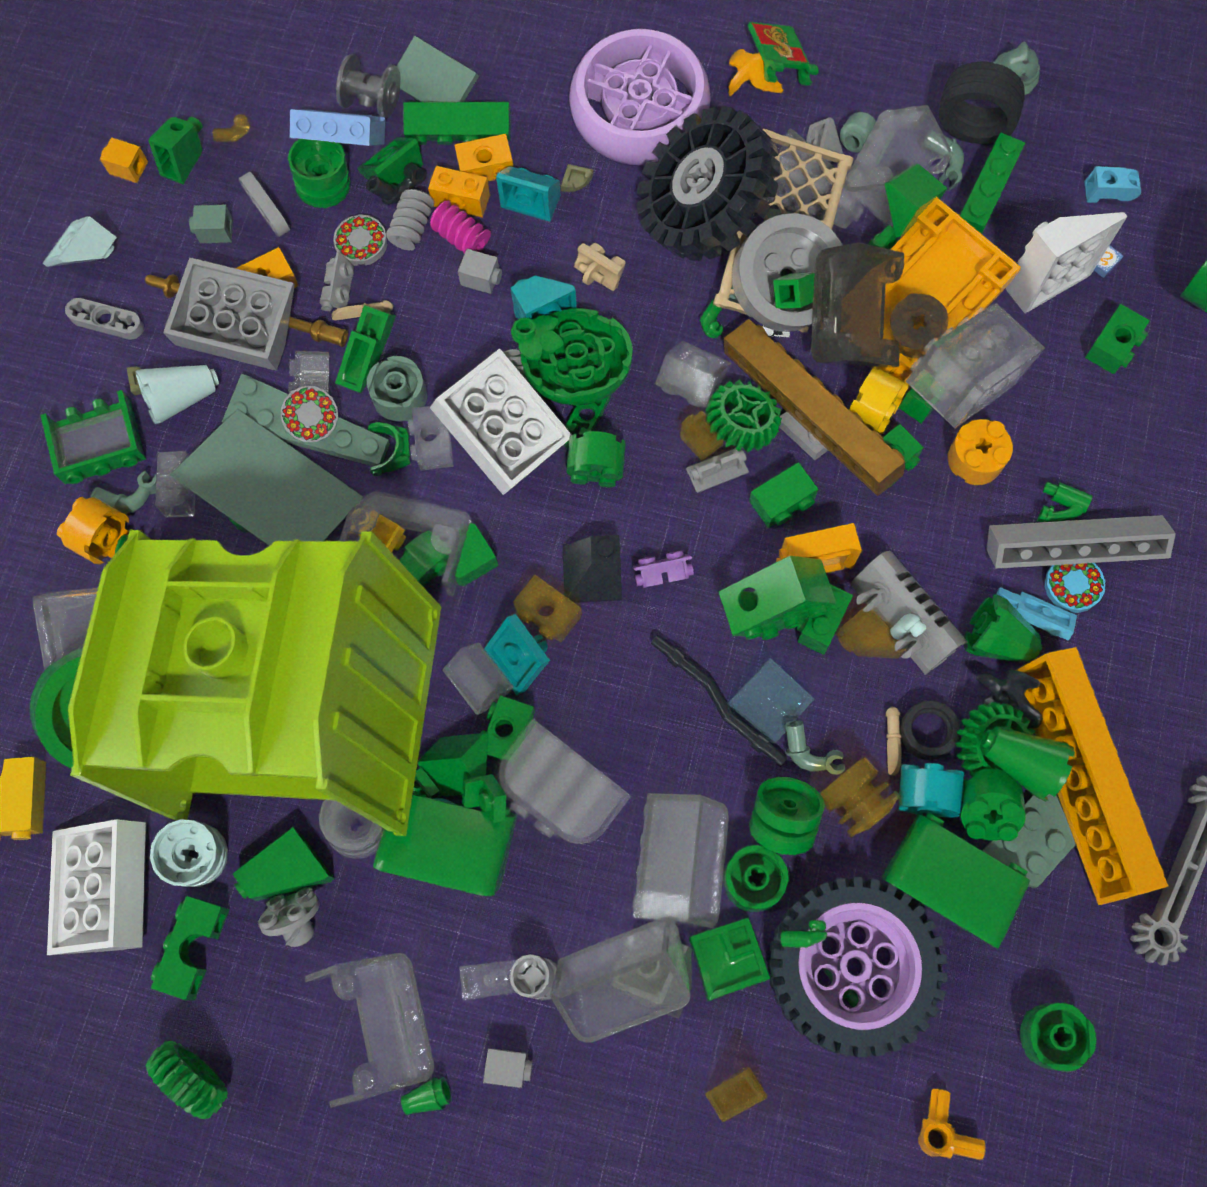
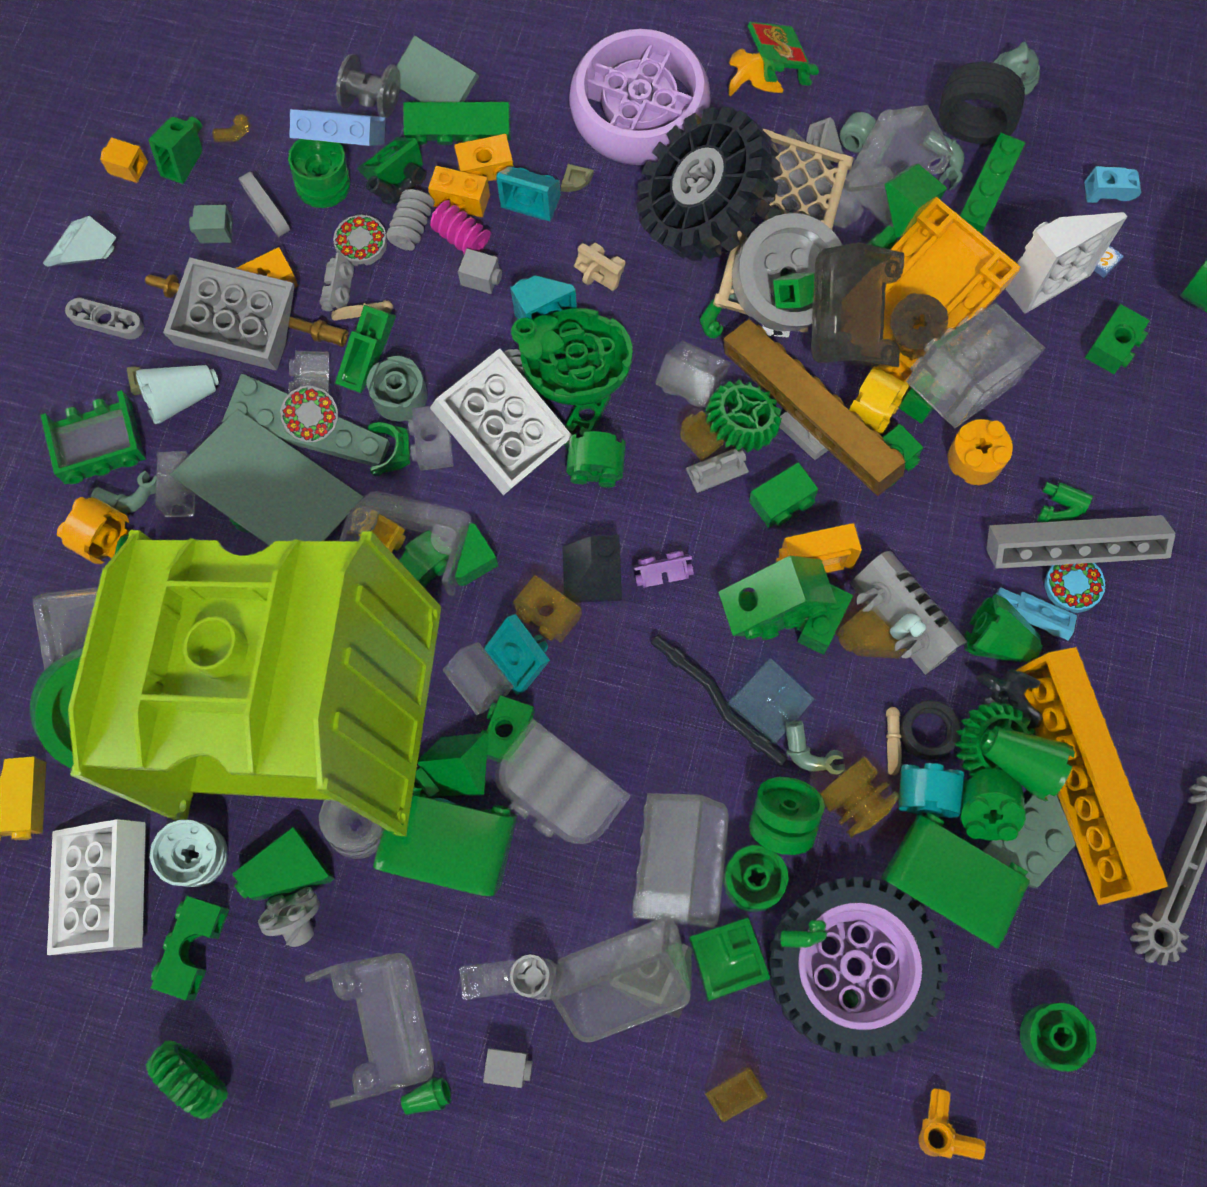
green bracket [462,774,506,823] -> none

